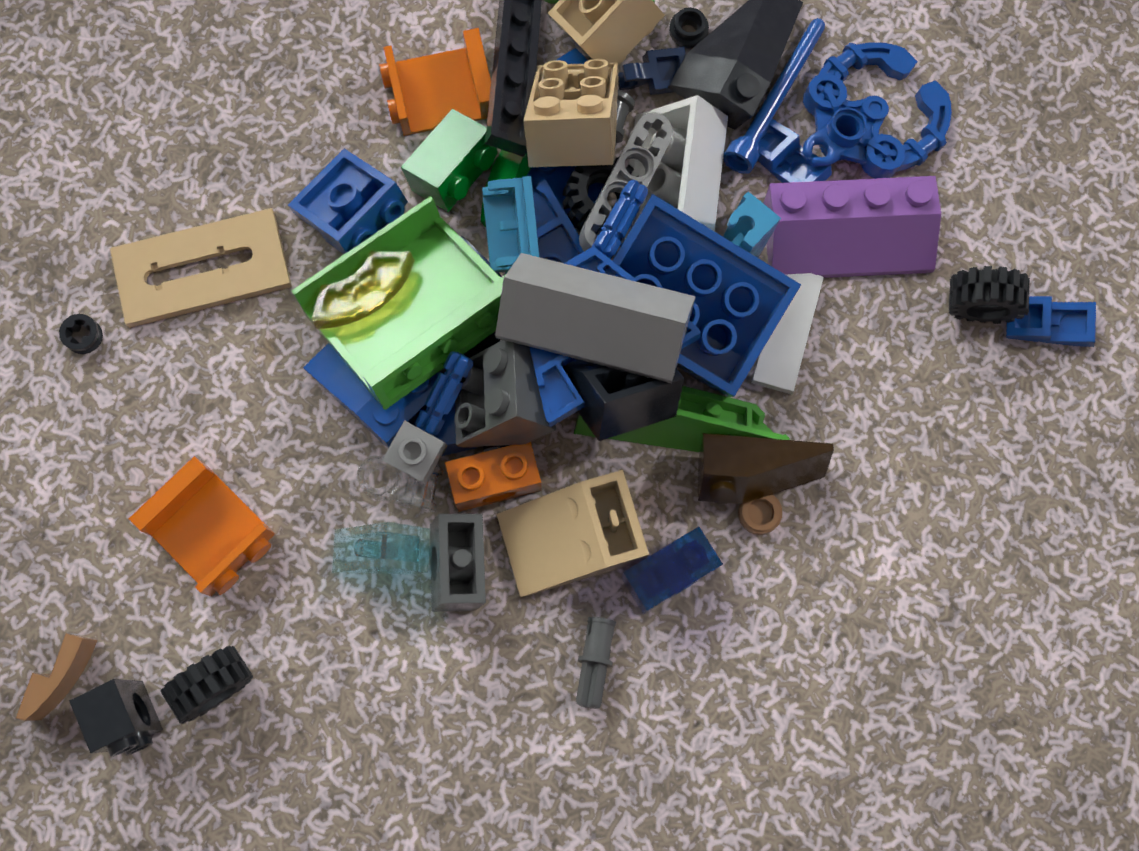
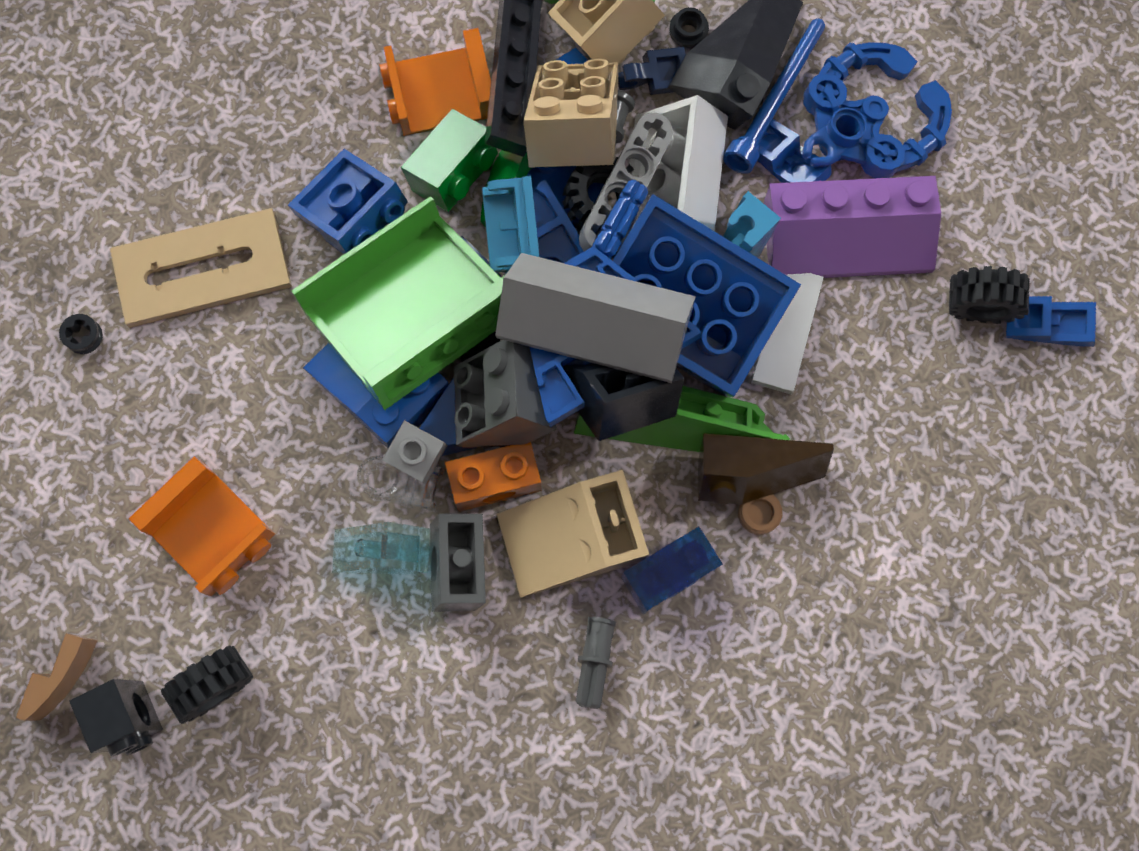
clear yellow tile [311,251,415,329] -> none
blue axle [415,351,473,435] -> none

